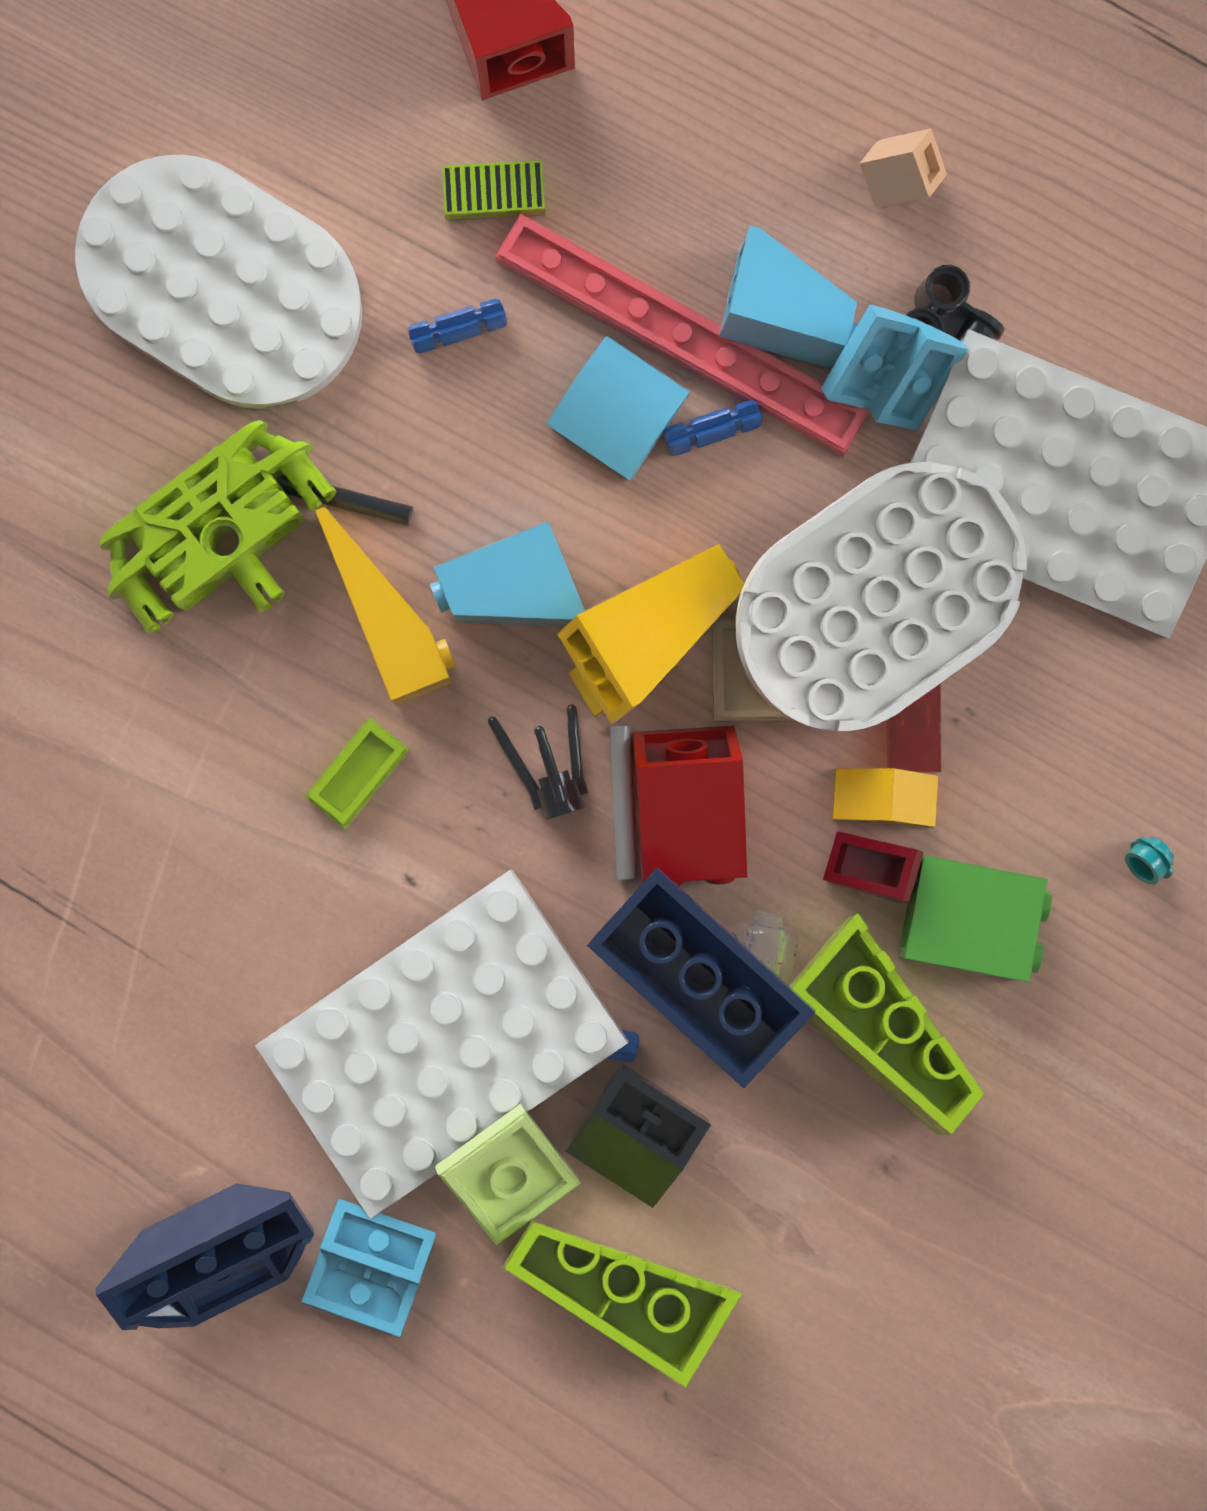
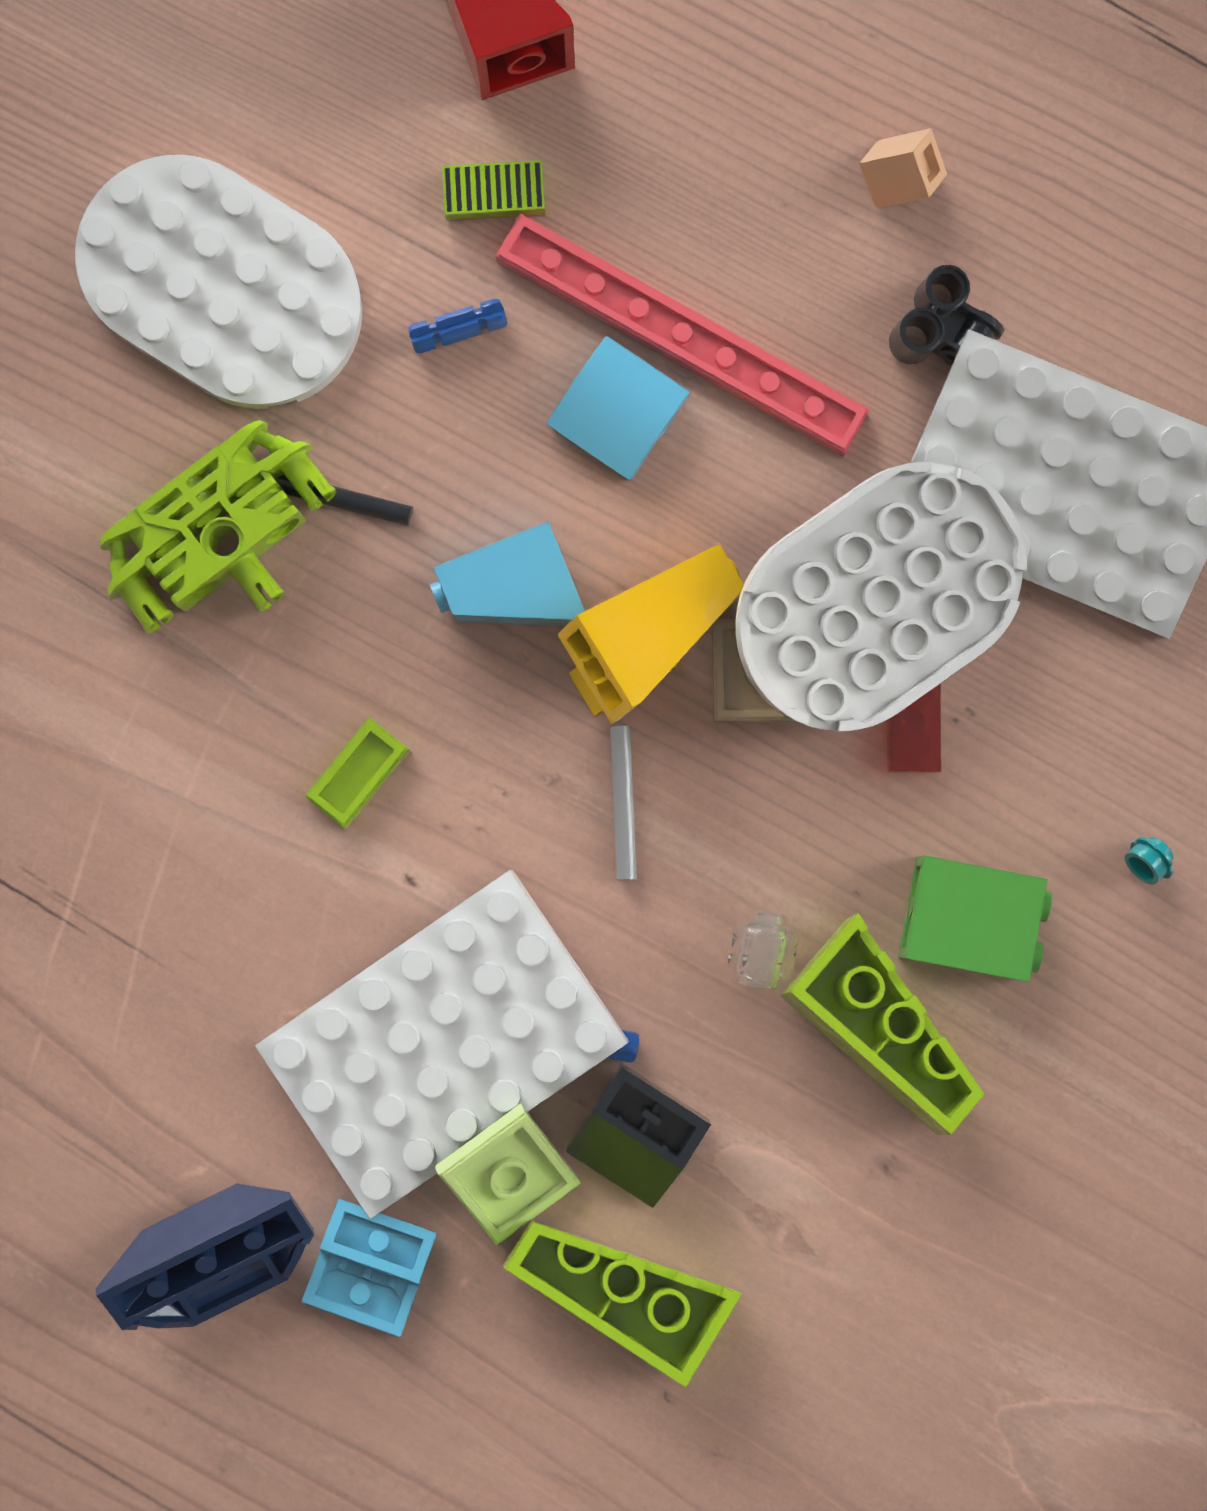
yellow slope [315,507,457,706] -> none
black plant [488,704,588,820] -> none
dark blue slope [586,867,816,1088] -> none
red slope [633,725,748,886] -> none
blue axle [664,400,762,456] -> none
medium azure slope [719,225,858,369] -> none
medium azure slope [821,304,968,431] -> none
dark red slope [823,831,923,903] -> none
yellow slope [832,768,938,827] -> none

